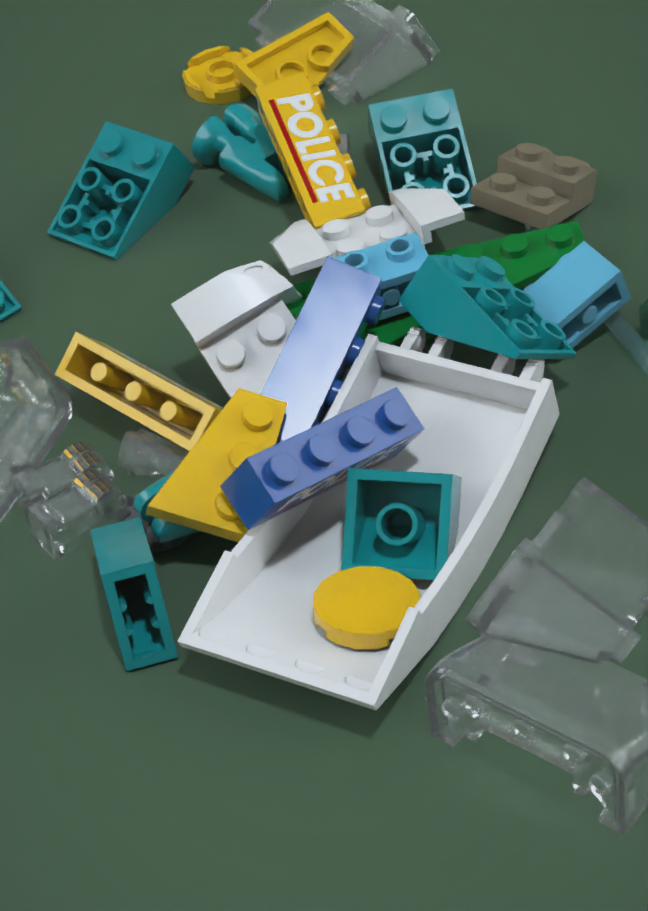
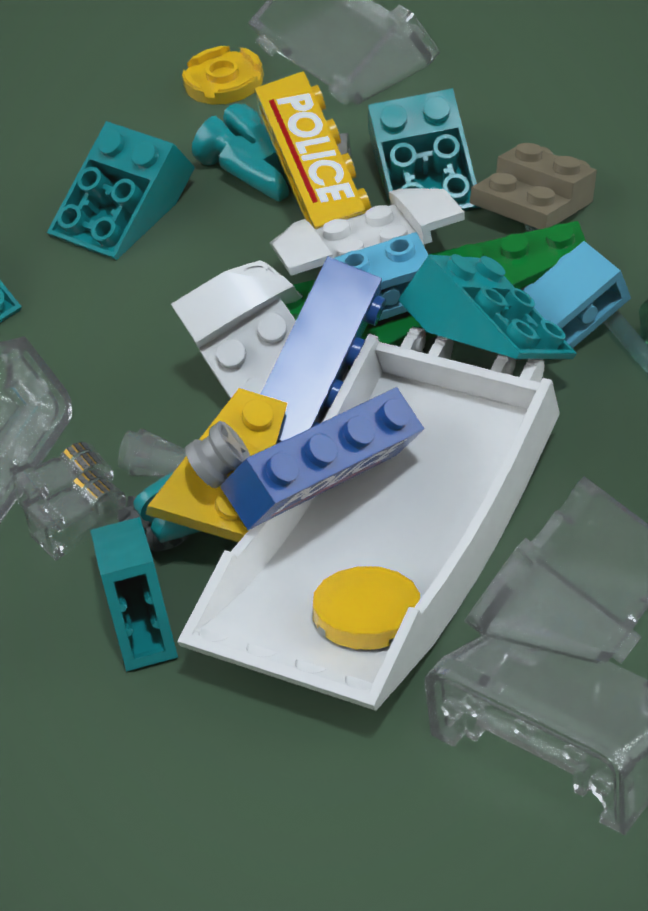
yellow brick [55,332,223,451] -> none
yellow wing [233,12,354,97] -> none
teal slope [341,468,462,580] -> none
none -> light grey wheel [185,421,250,488]

